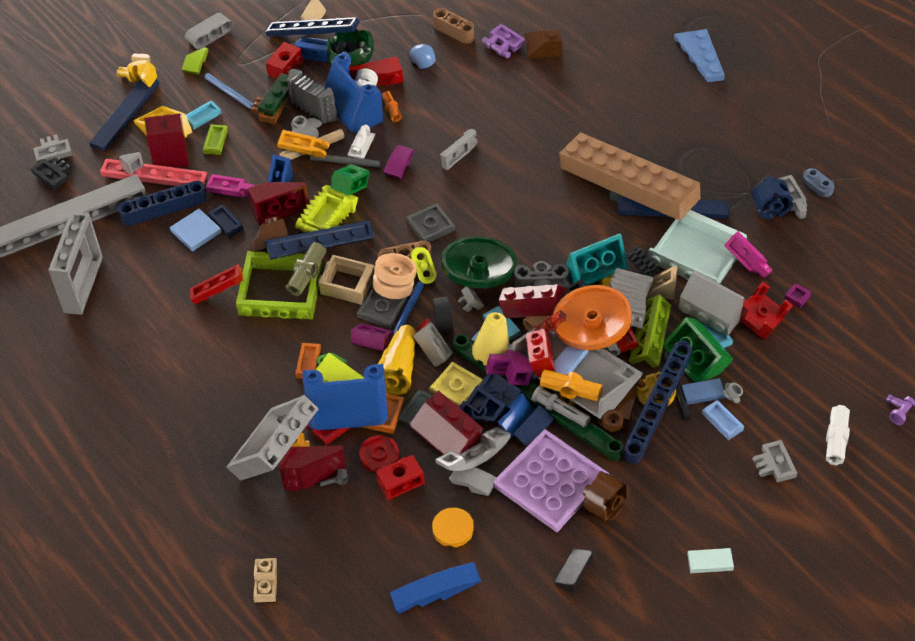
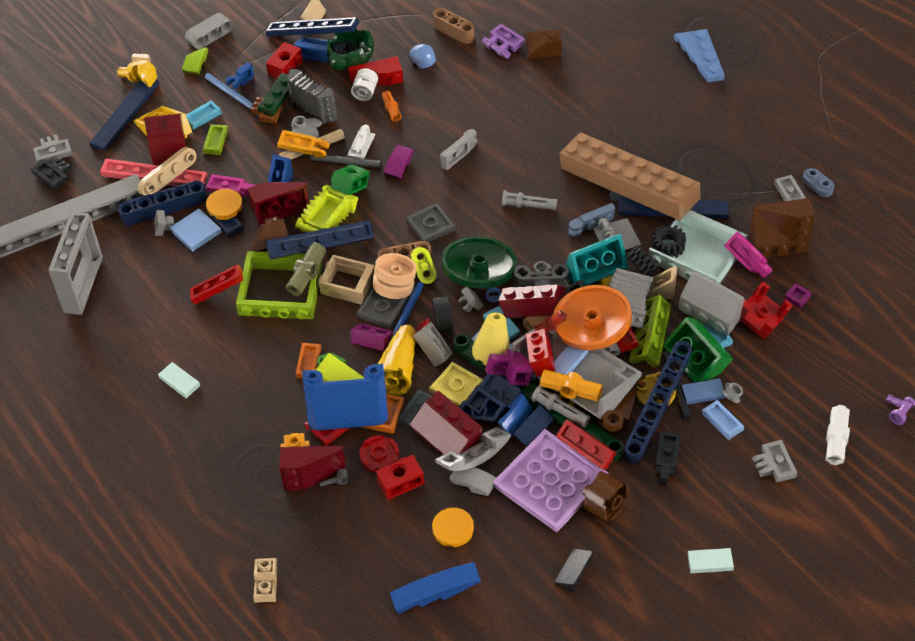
light grey slope [119,152,144,175] -> none
light grey window [226,395,319,480] -> none
blue windscreen [324,51,383,133] -> none
dark blue brick [751,176,793,219] -> none
none -> tan plate [138,147,196,196]
none -> light grey tile [154,210,174,236]
none -> light aqua tile [158,362,200,398]
none -> light orange tile [206,189,243,220]
none -> blue plate [226,62,254,90]
none -> blue hinge [486,287,501,302]
none -> light grey pin [502,190,557,211]
none -> red plate [556,419,616,470]
none -> sand blue hinge [568,203,616,237]
none -> light grey hinge [593,218,641,250]
none -> black tyre [651,224,686,258]
none -> black hinge [655,432,681,486]
none -> reddish brown slope [748,198,816,258]

